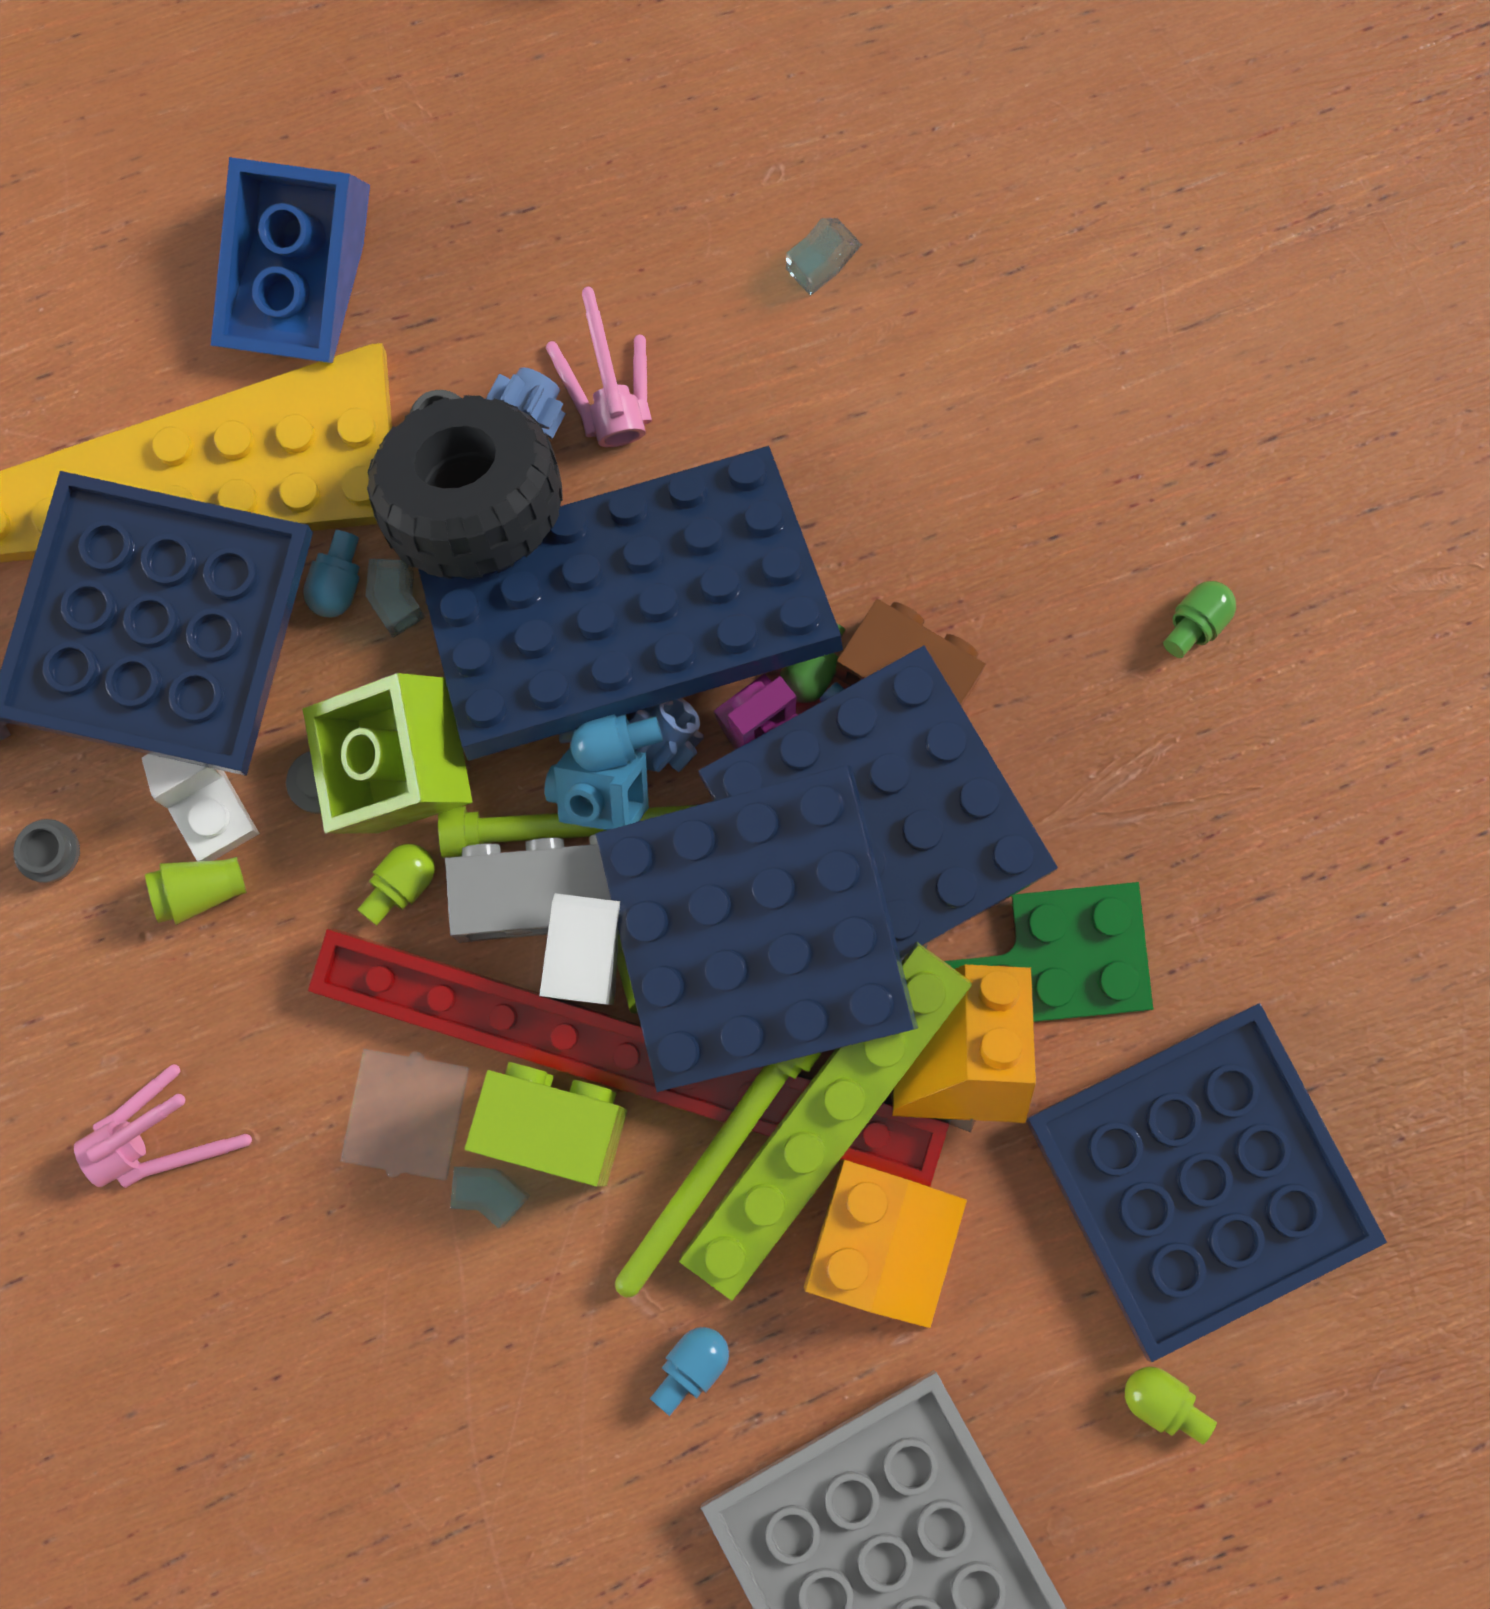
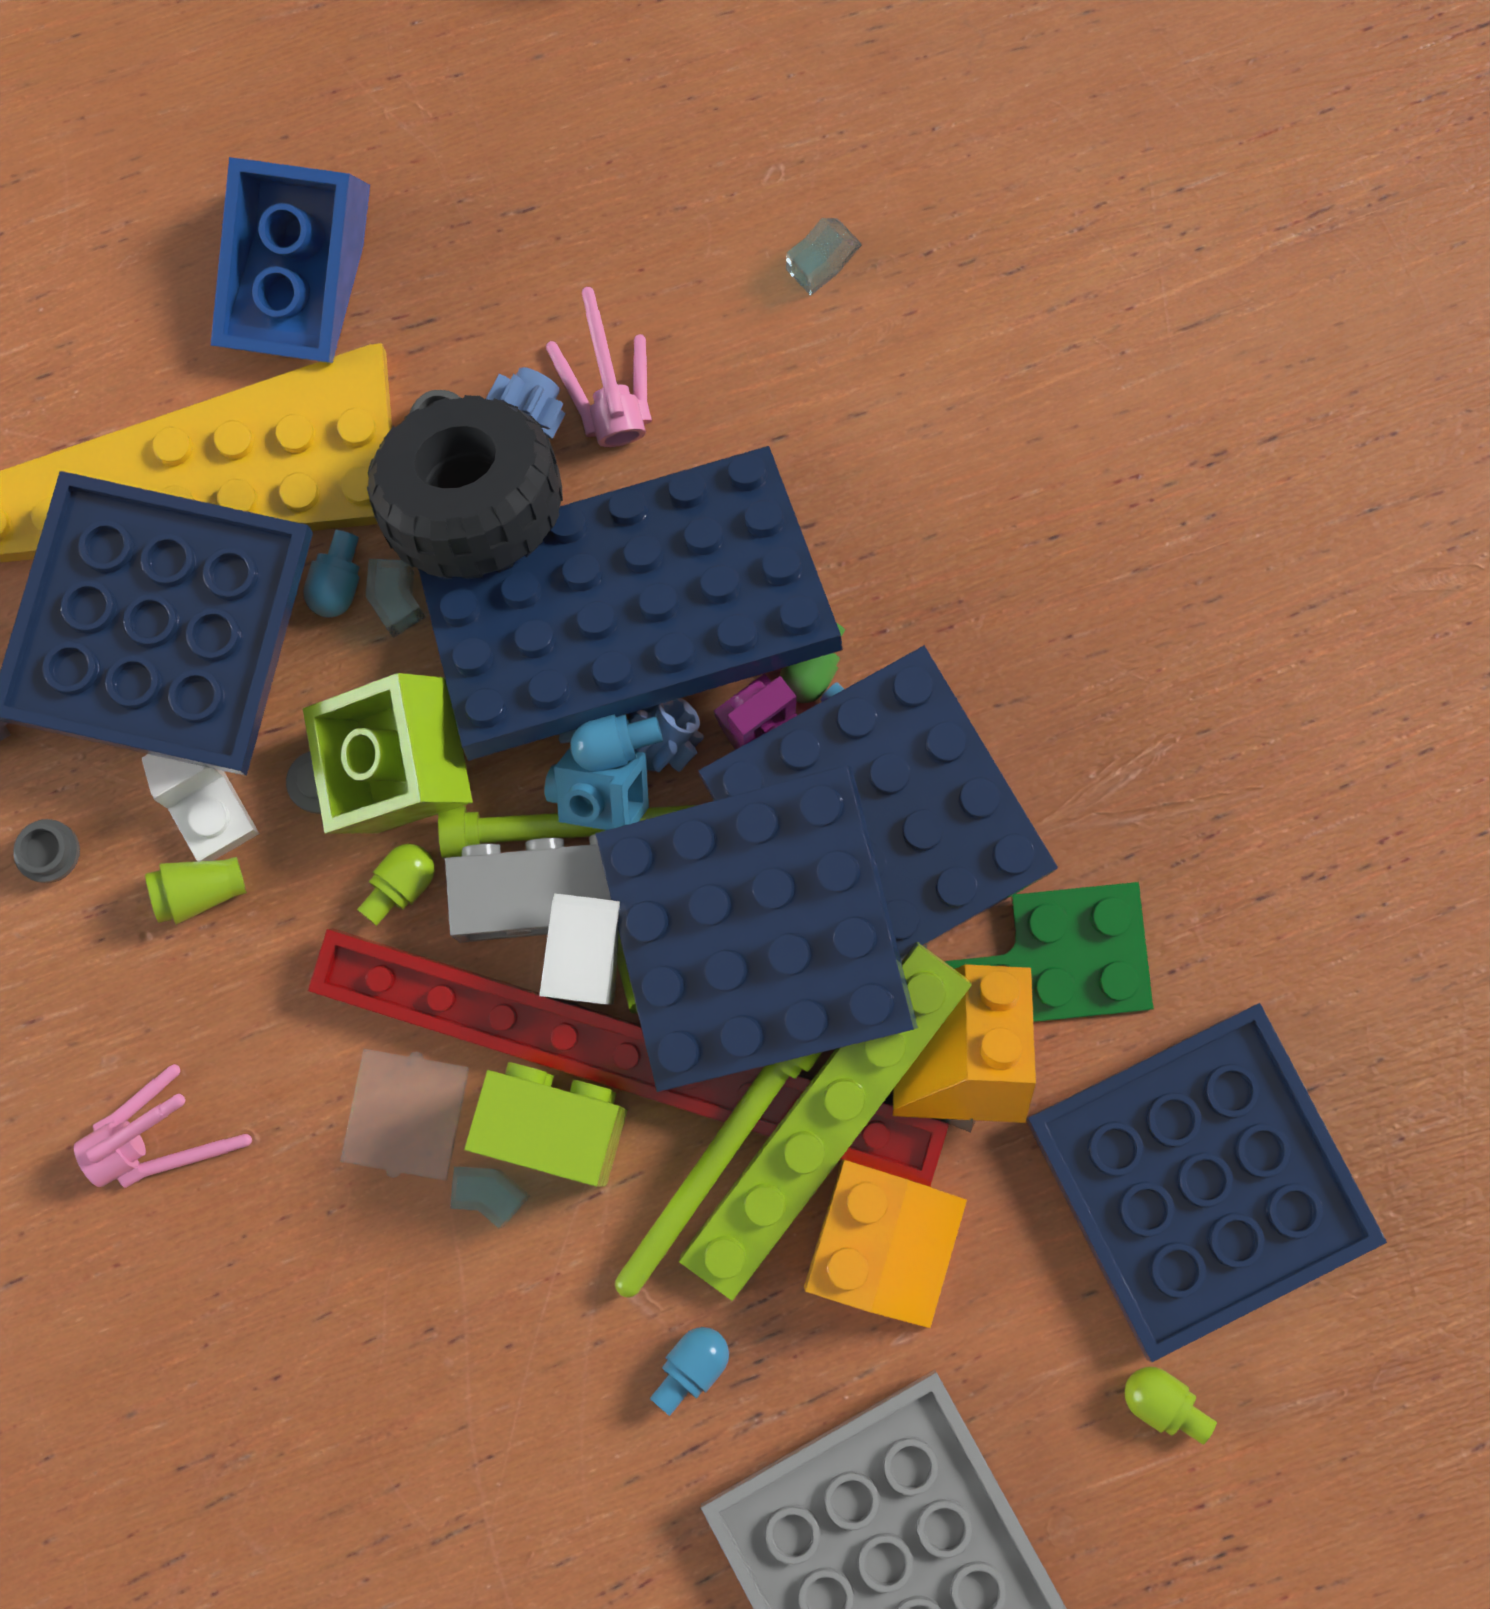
dark orange brick [834,599,986,707] -> none
bright green cylinder [1163,581,1236,658] -> none

